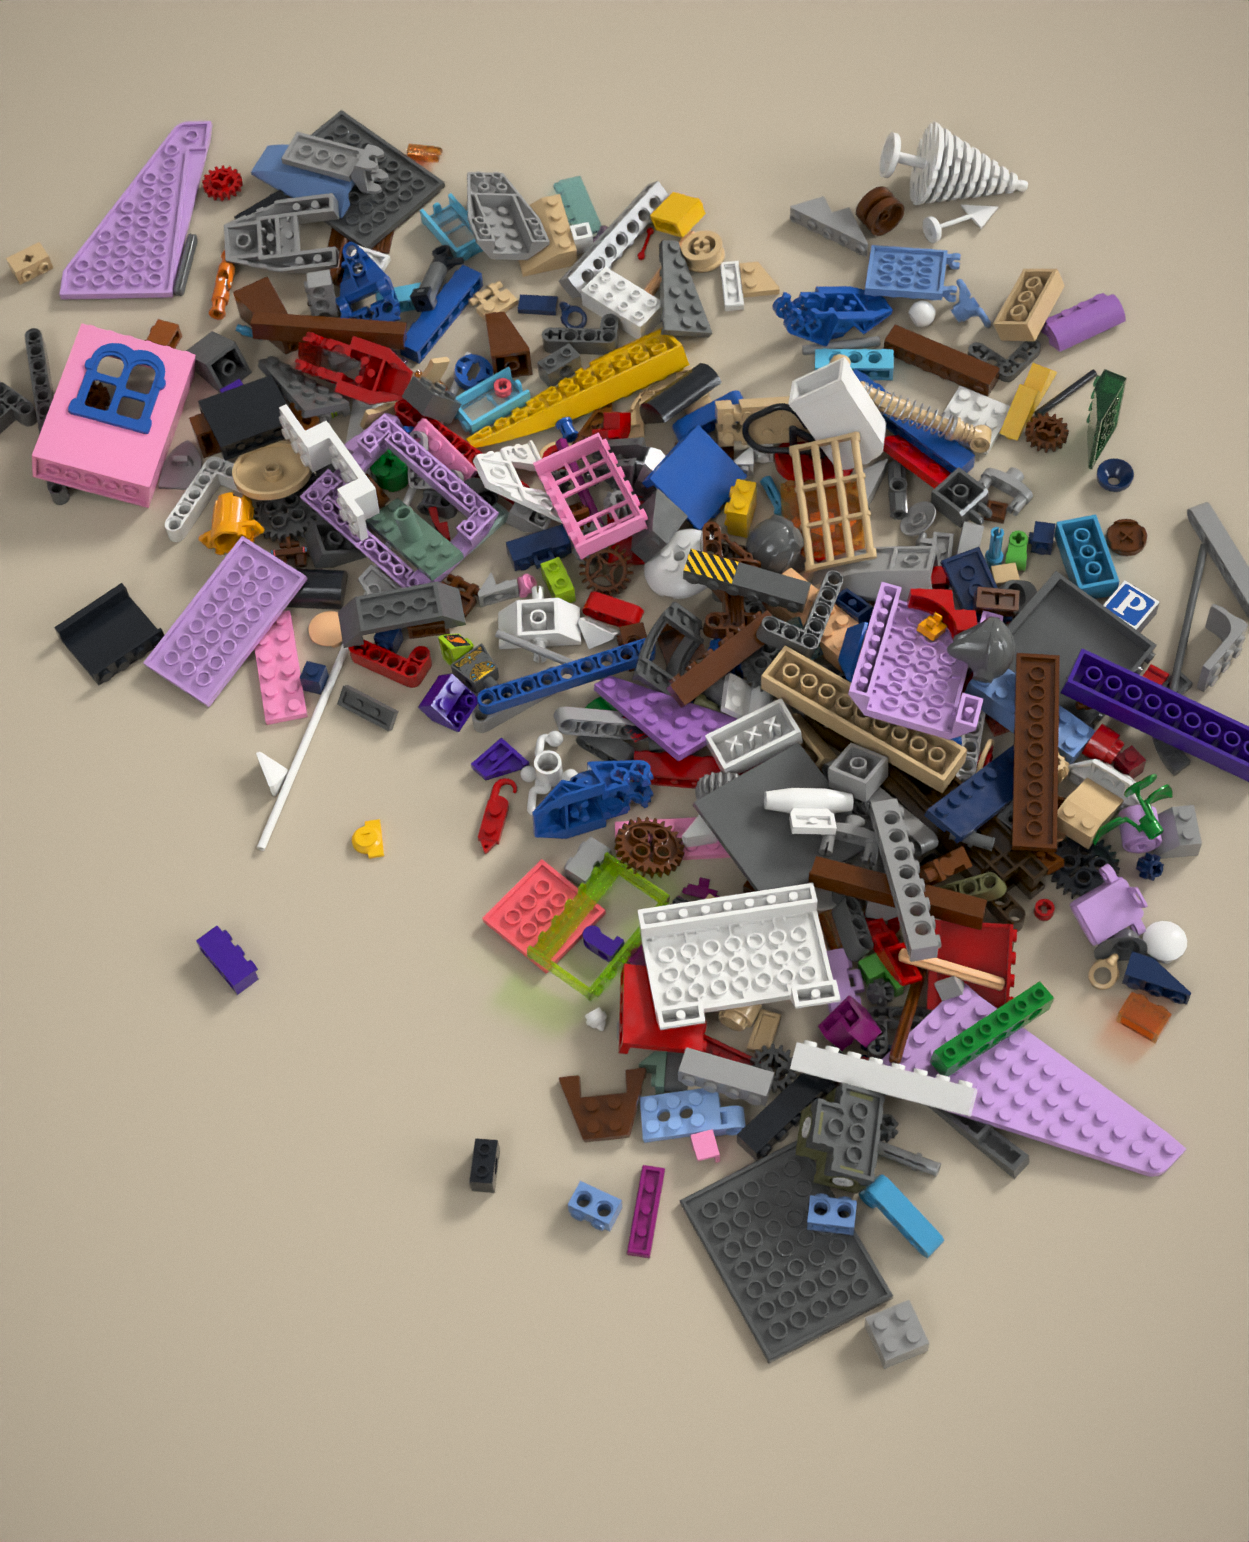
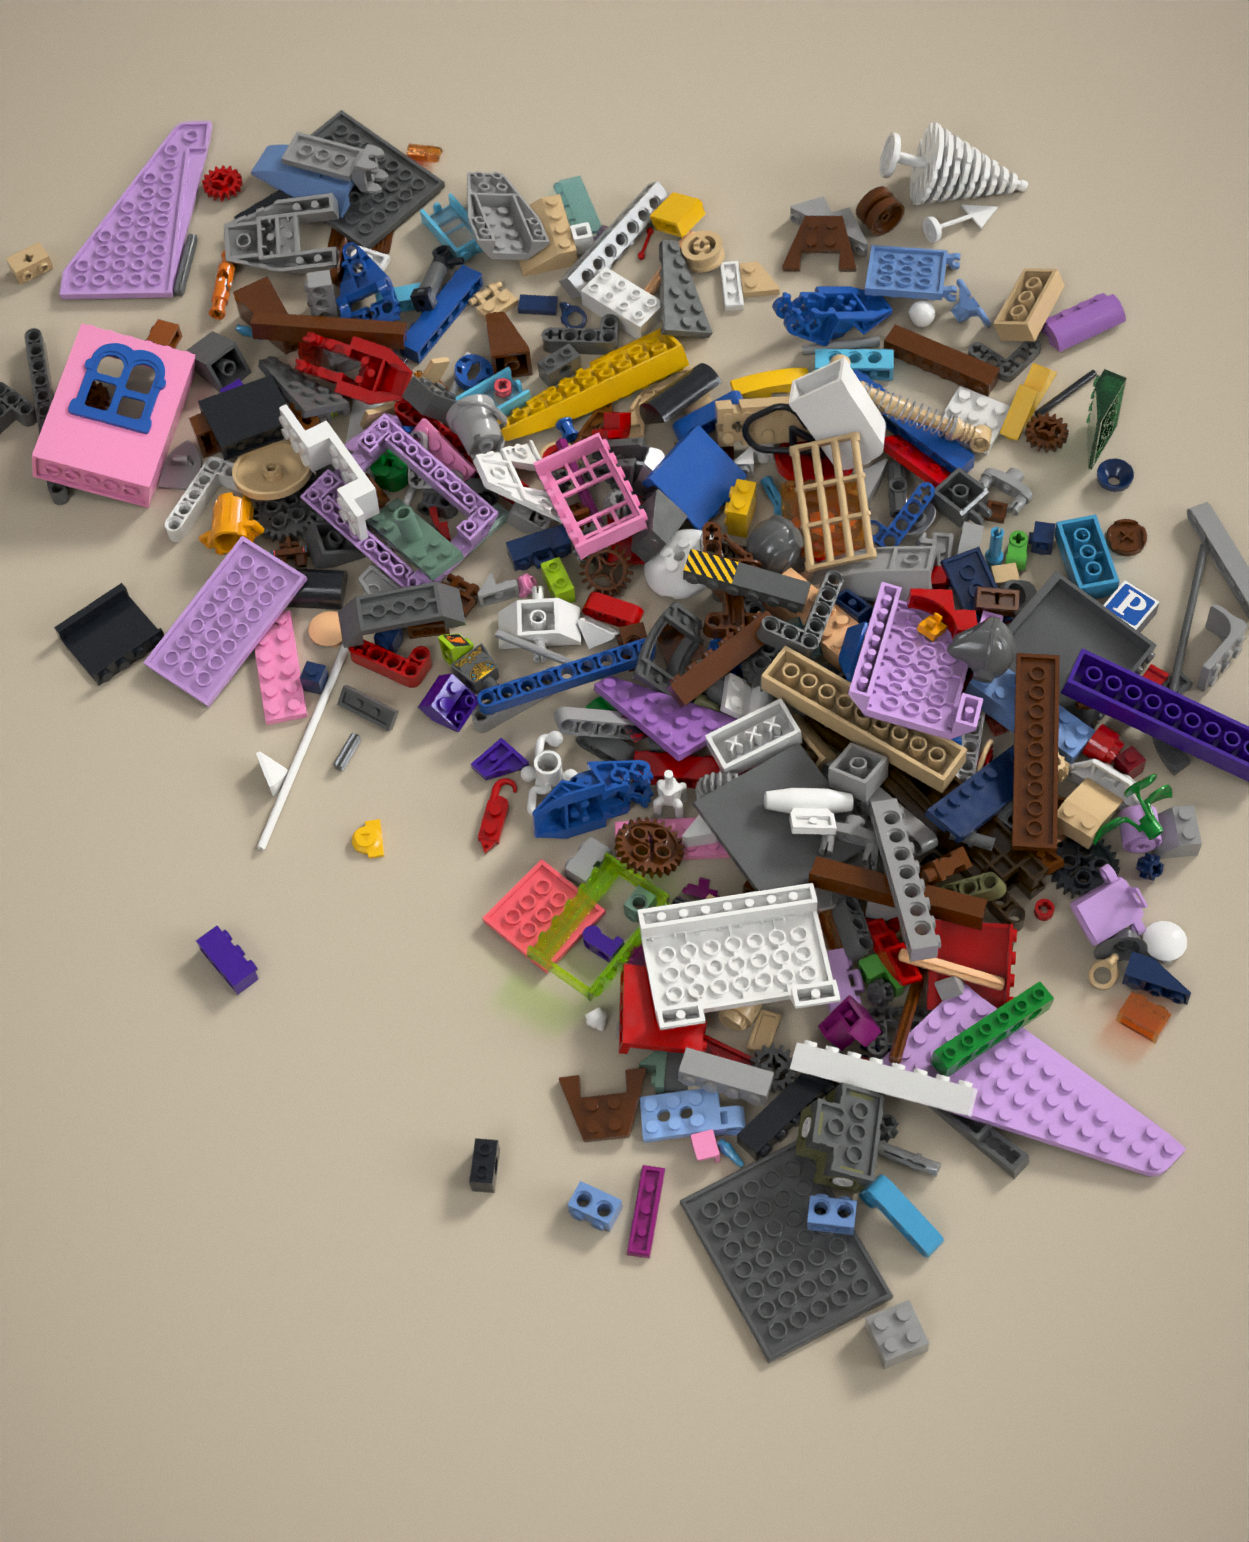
none -> axle [333,733,361,771]
none -> light grey piece [446,394,508,460]
none -> sand green brick [624,885,657,923]
none -> white plant [653,770,687,818]
none -> dark azure piece [717,1138,745,1168]
none -> yellow slope [730,367,809,398]
none -> reddish brown wing [782,216,857,272]
none -> blue beam [870,482,935,547]

